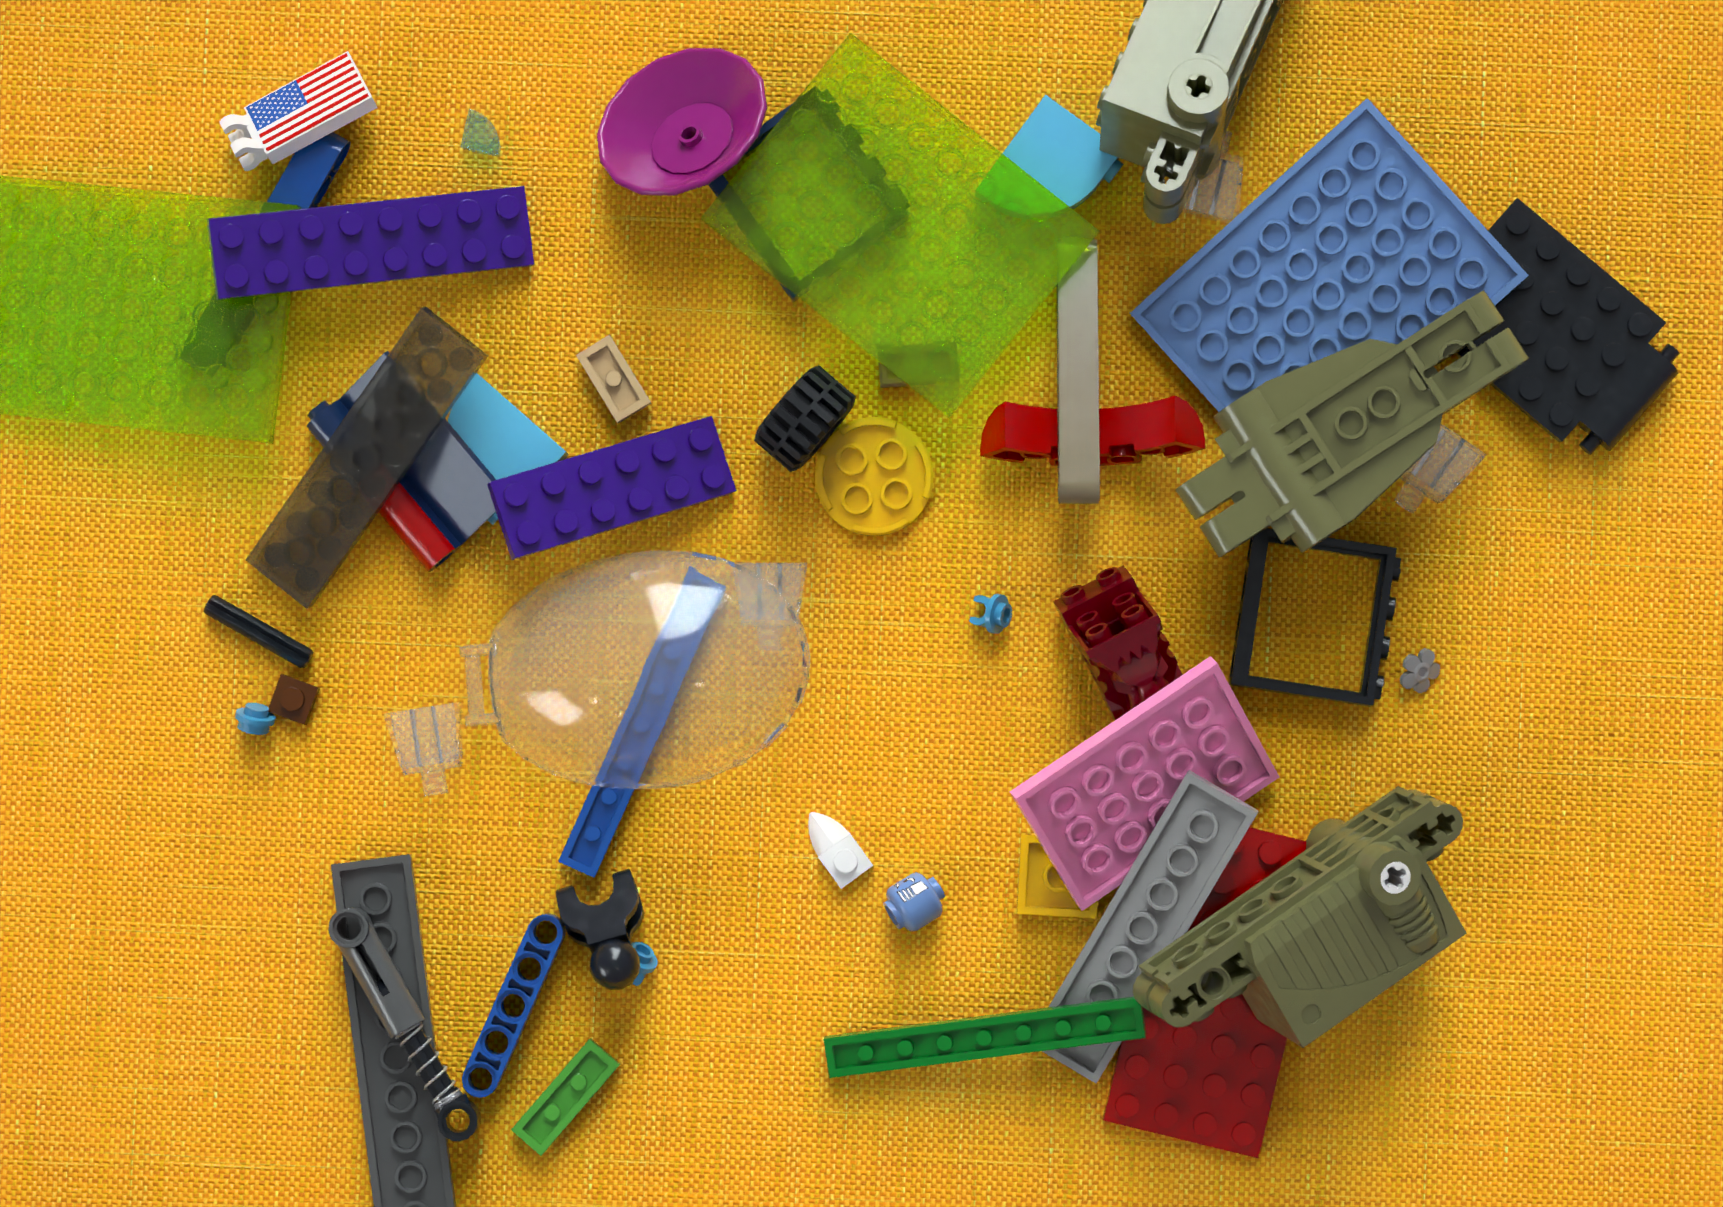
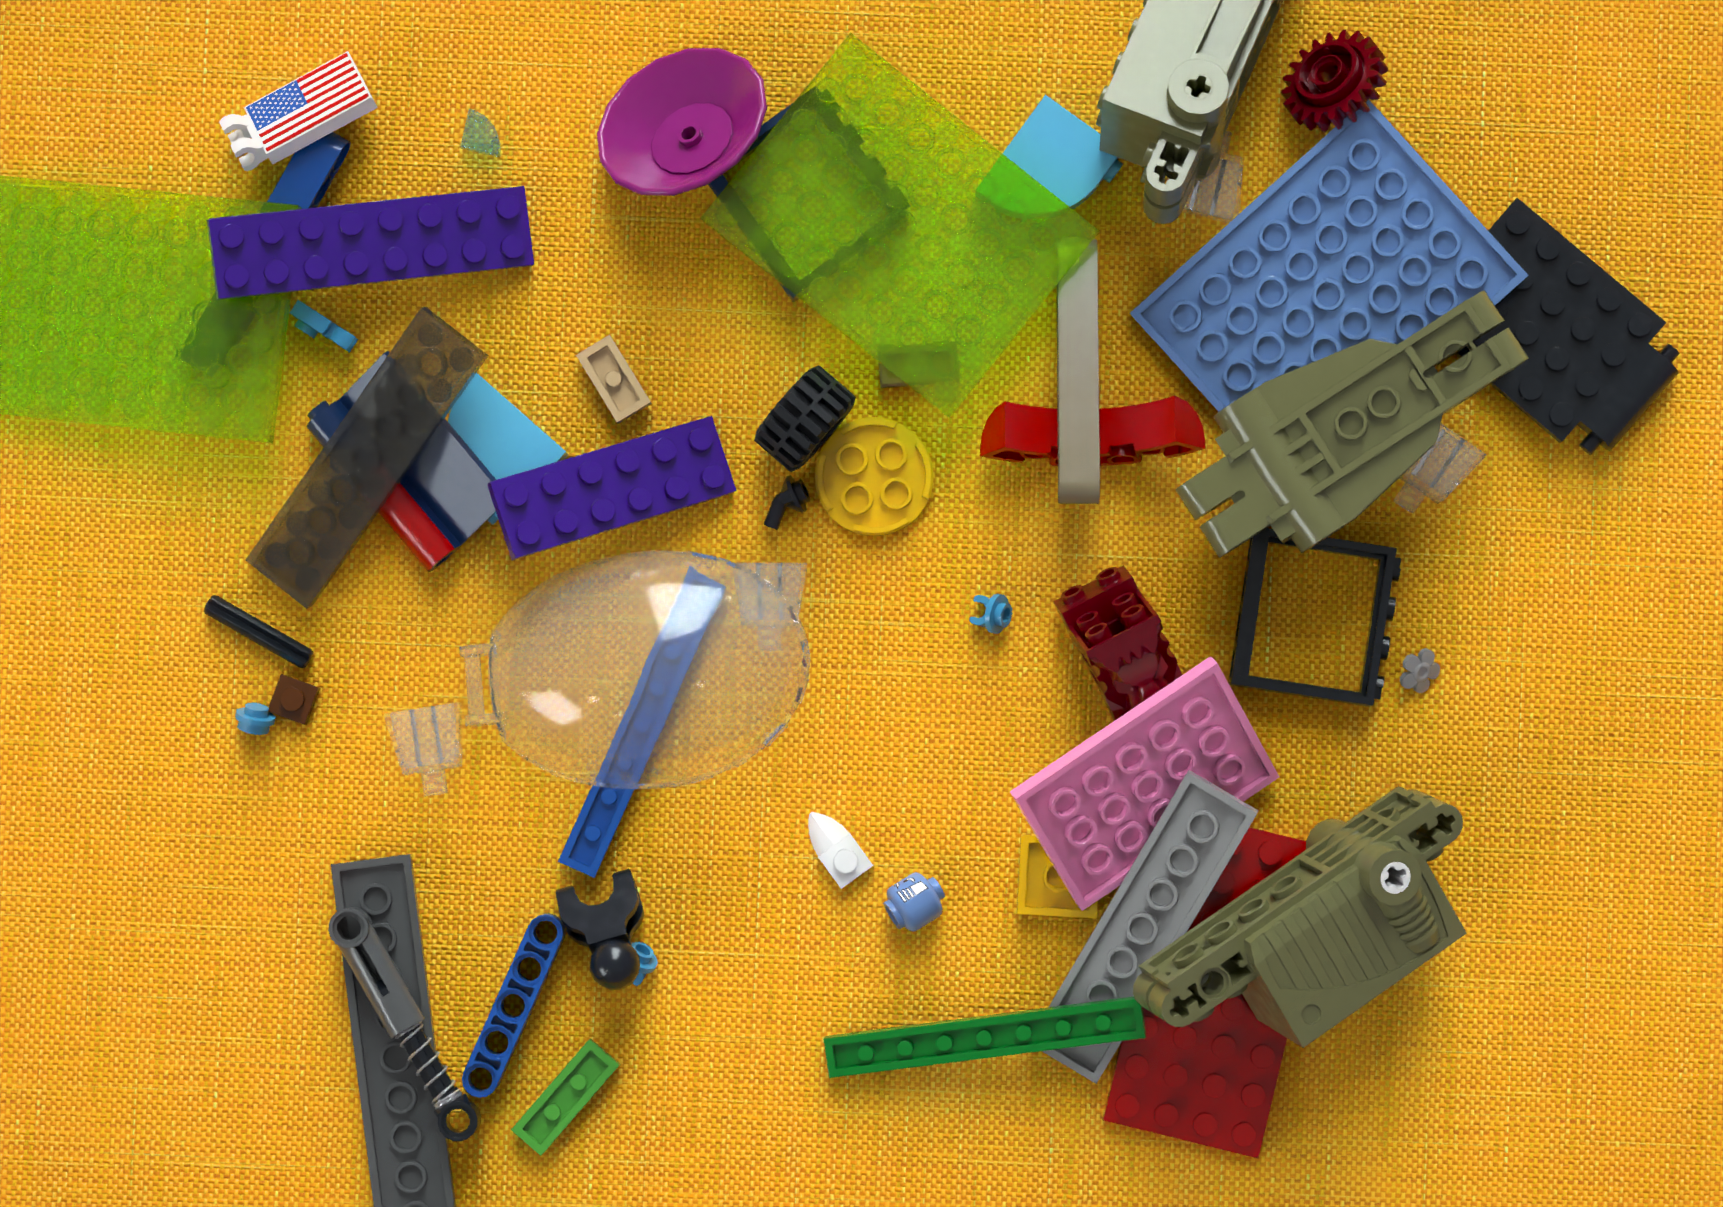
none -> dark azure plate [290,300,358,353]
none -> black plate [764,475,810,530]
none -> dark red gear [1281,29,1388,132]

